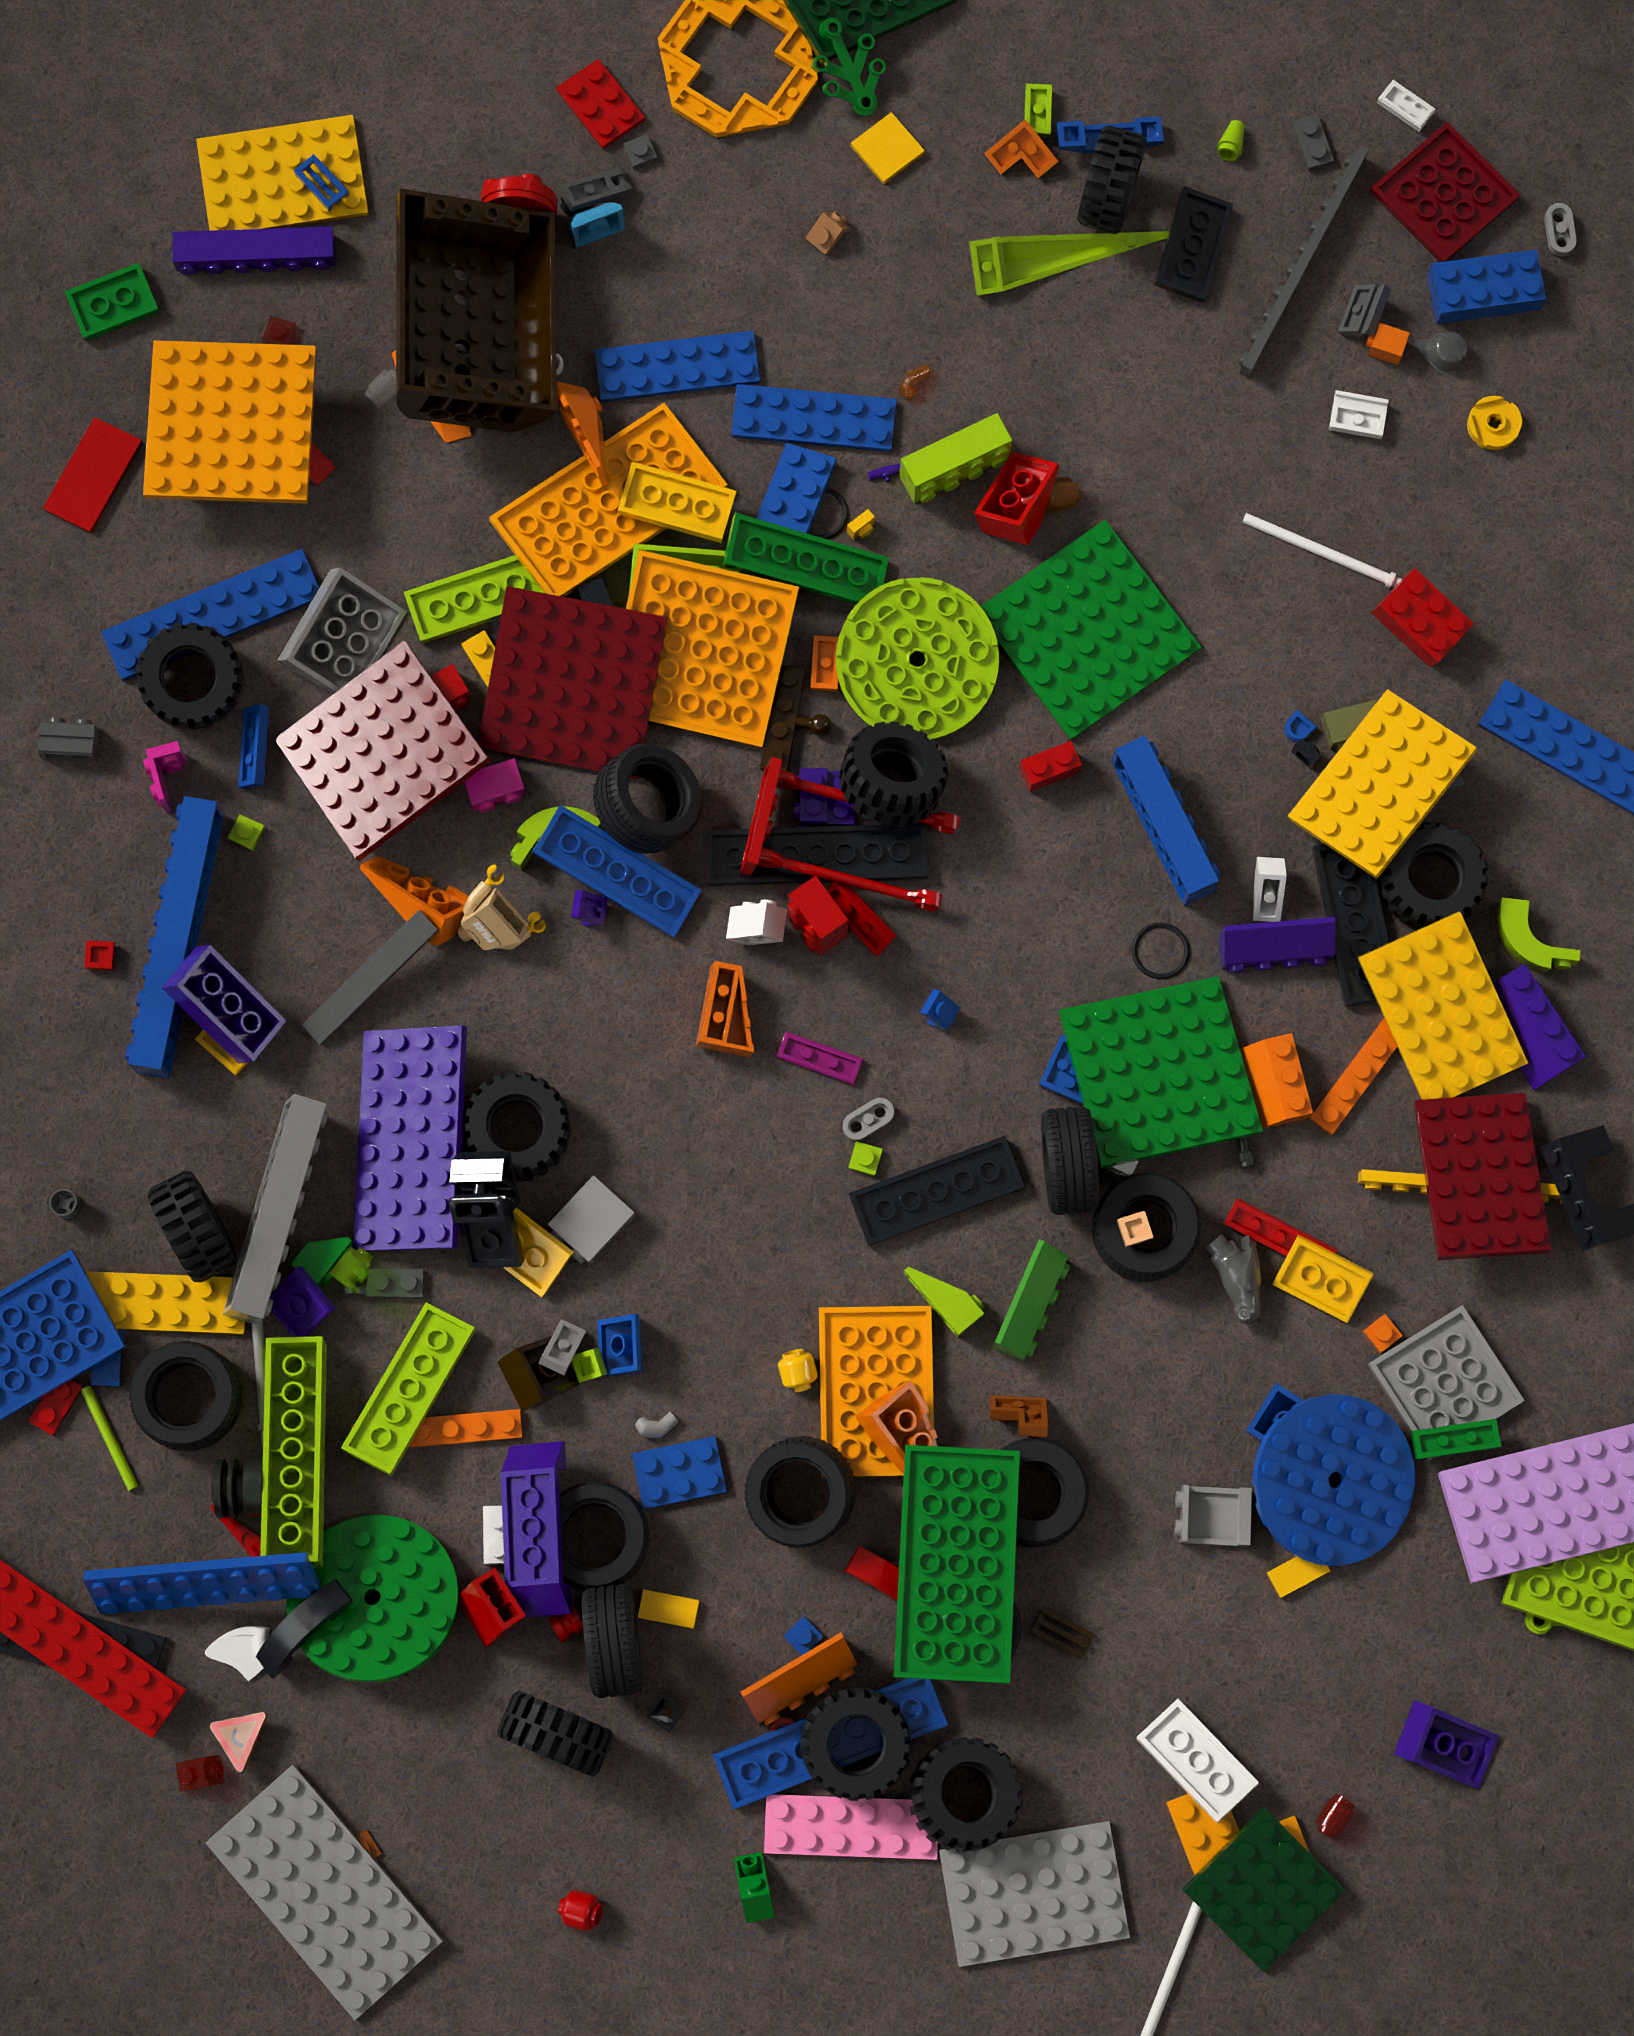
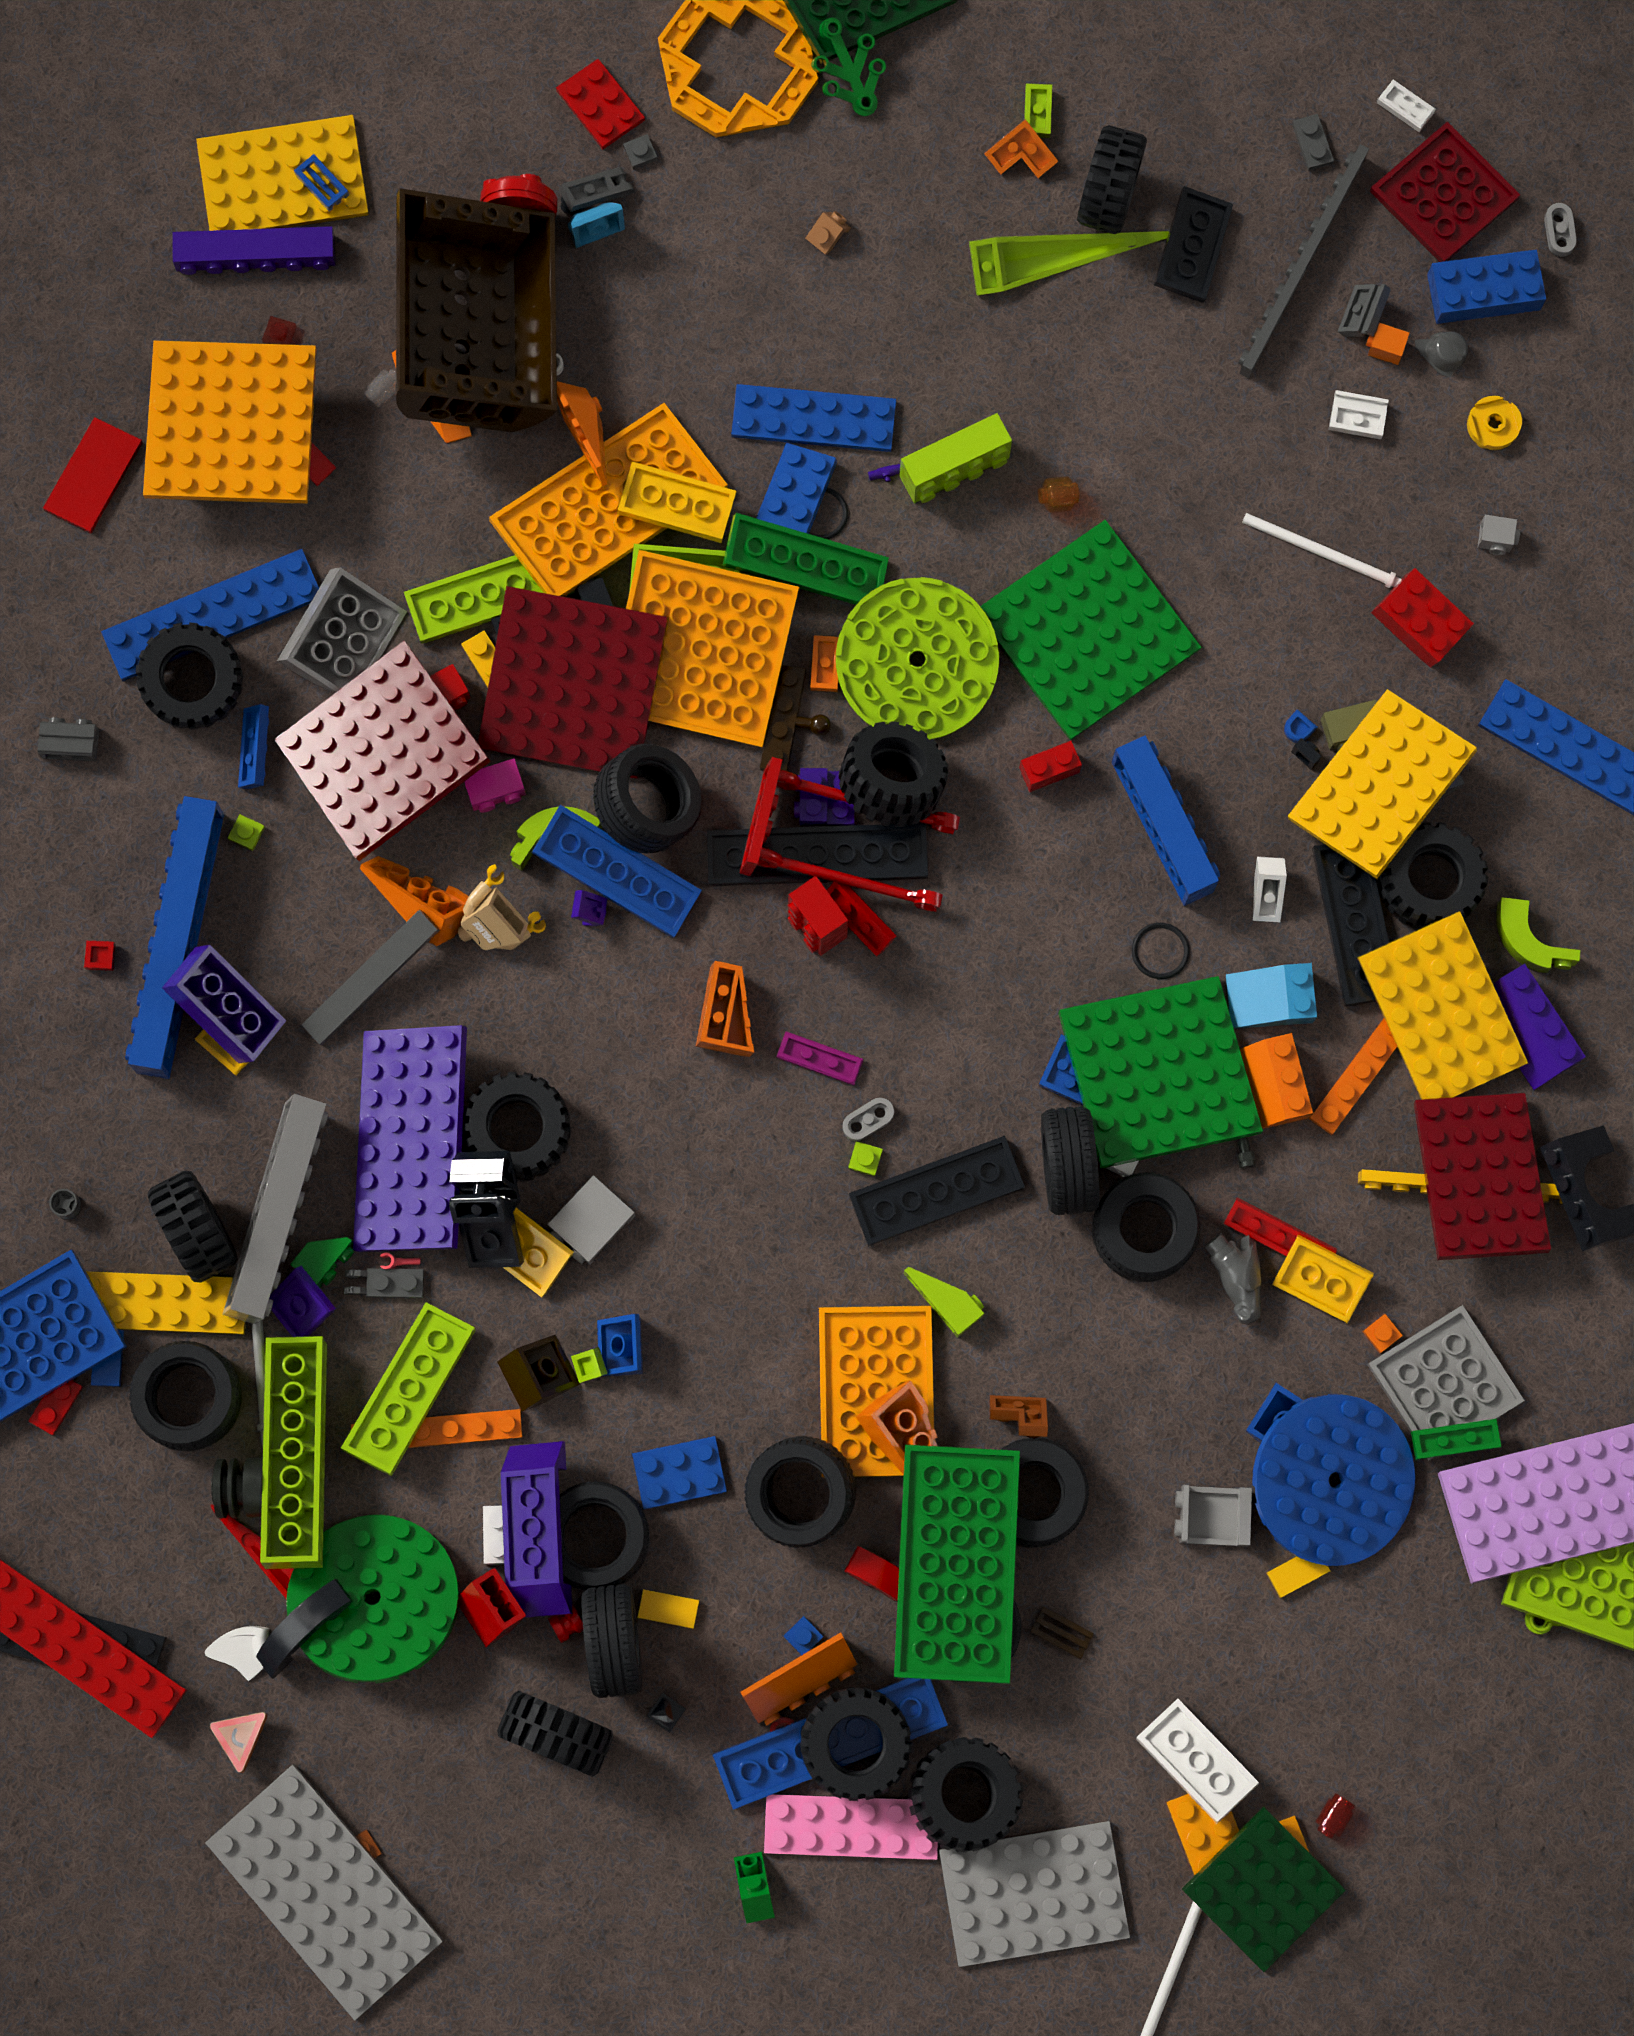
green plate [64,263,160,342] -> none
lime bar [81,1385,139,1491] -> none
blue plate [83,1552,322,1614] -> none
dark pink bracket [143,741,188,814] -> none
clear red bracket [175,1755,225,1792] -> none
clear neon green brick [330,1246,373,1294] -> none
light grey plate [539,1319,586,1375] -> none
red head [558,1890,603,1932] -> none
blue plate [595,330,760,402] -> none
light grey arm [635,1412,679,1439] -> none
white brick [726,900,787,945] -> none
yellow head [778,1348,818,1392] -> none
yellow plate [847,509,875,541] -> none
yellow tile [850,112,925,184] -> none
clear orange arm [898,364,931,400] -> none
blue bracket [920,989,961,1031] -> none
red slope [974,451,1059,546] -> none
bright green slope [992,1239,1070,1361] -> none
blue slope [1056,117,1164,153] -> none
light nougat plate [1117,1211,1154,1247] -> none
lime cone [1217,120,1245,161] -> none
dark purple slope [1218,917,1335,973] -> none
dark purple slope [1394,1700,1499,1789] -> none
none -> coral hand [380,1252,420,1269]
none -> dark azure slope [1226,963,1317,1029]
none -> light grey brick [1478,515,1520,555]

